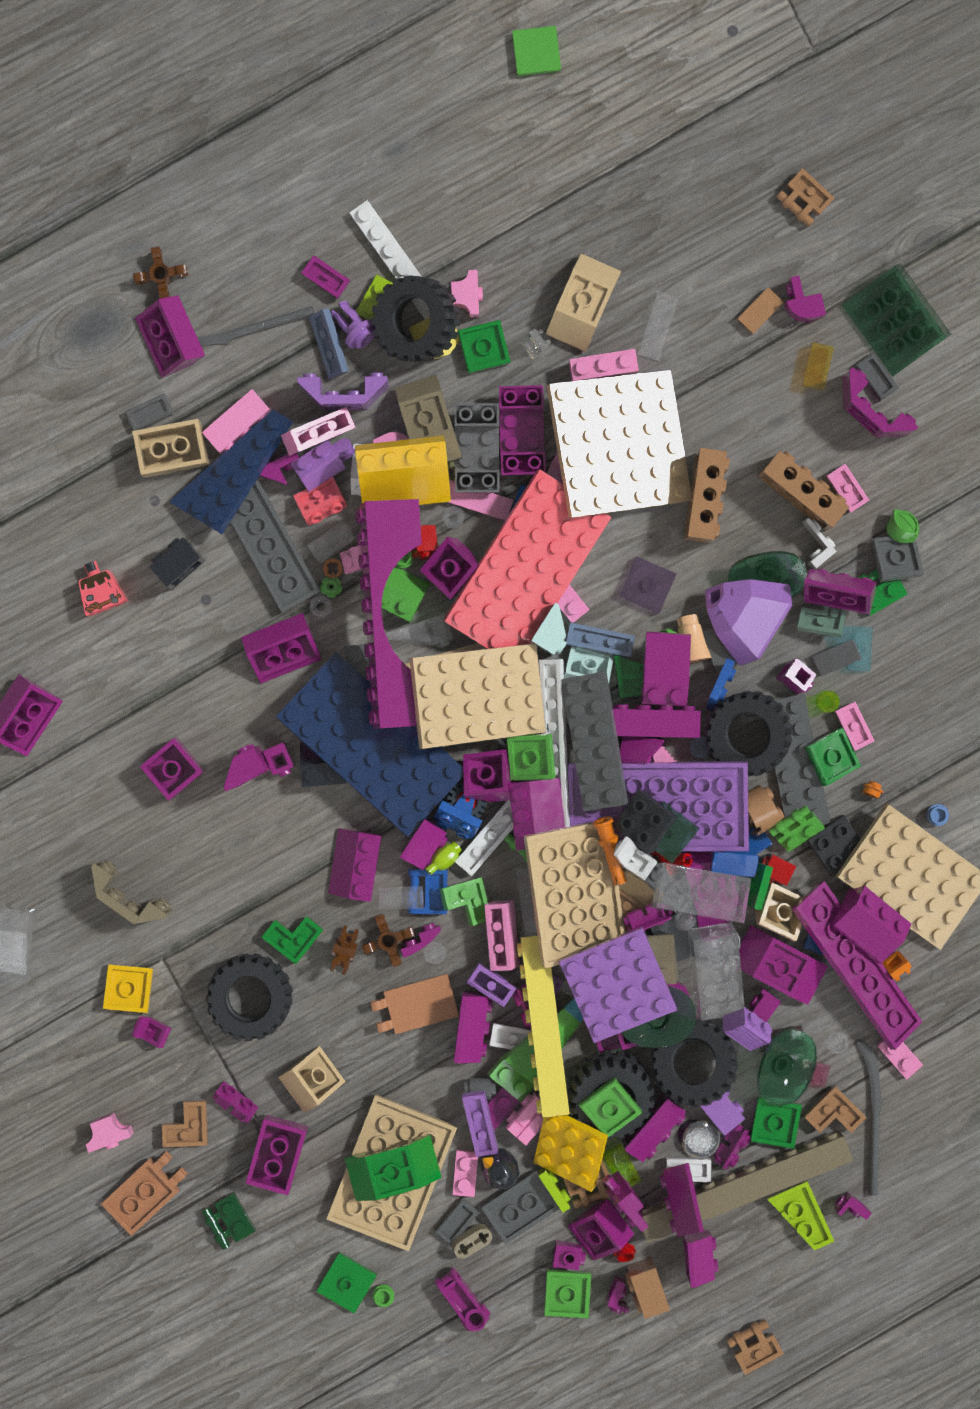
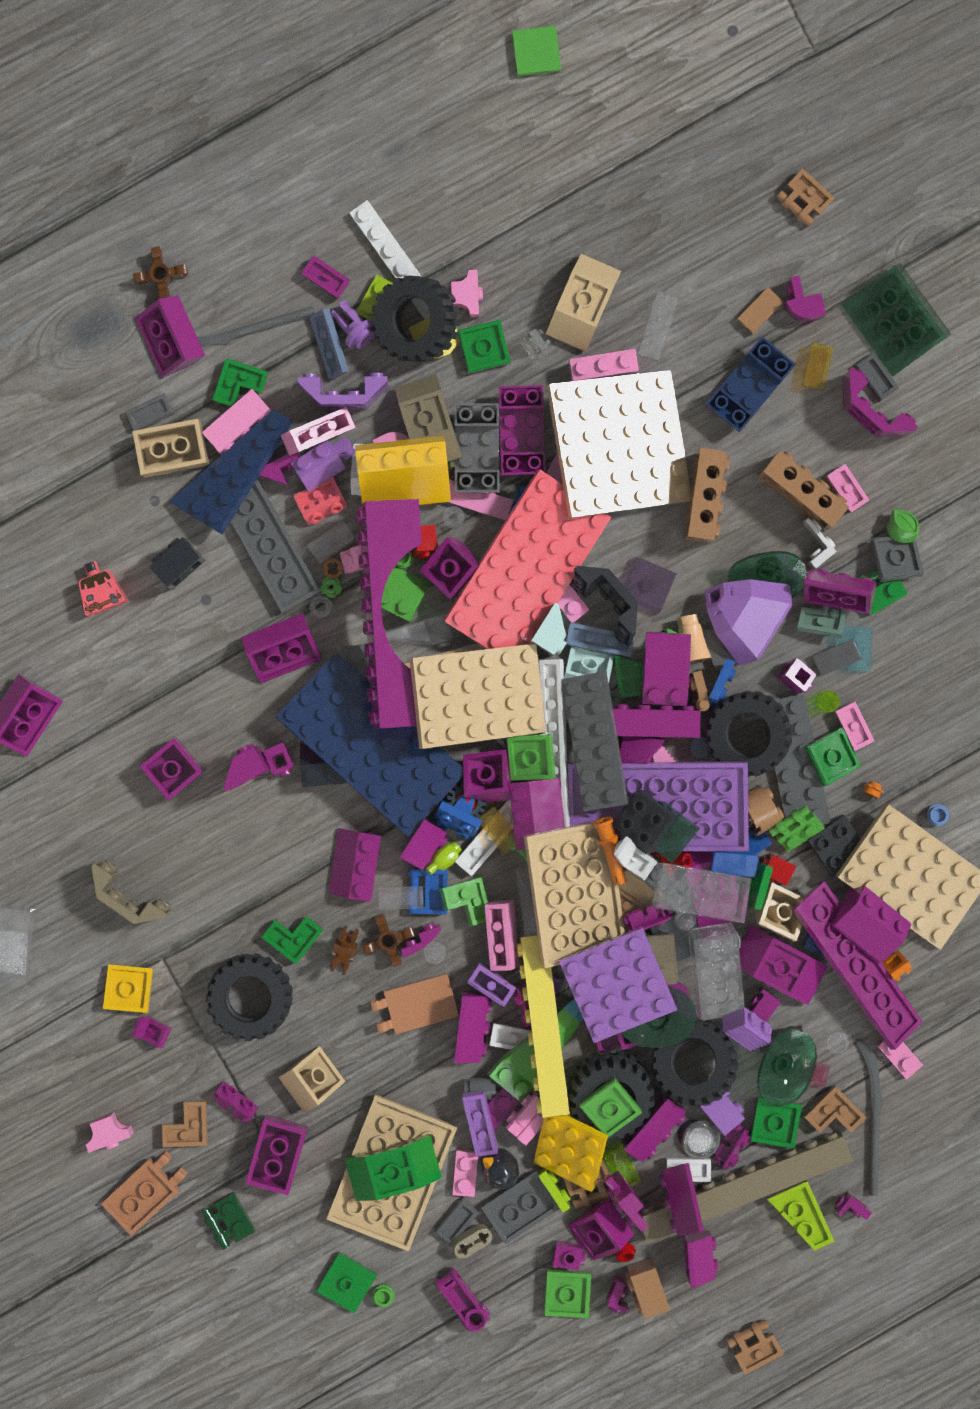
none -> green plate [213,358,269,407]
none -> clear yellow plate [478,806,515,855]
none -> black slope [571,566,638,647]
none -> medium nougat plate [689,671,710,711]
none -> dark blue slope [705,336,796,433]

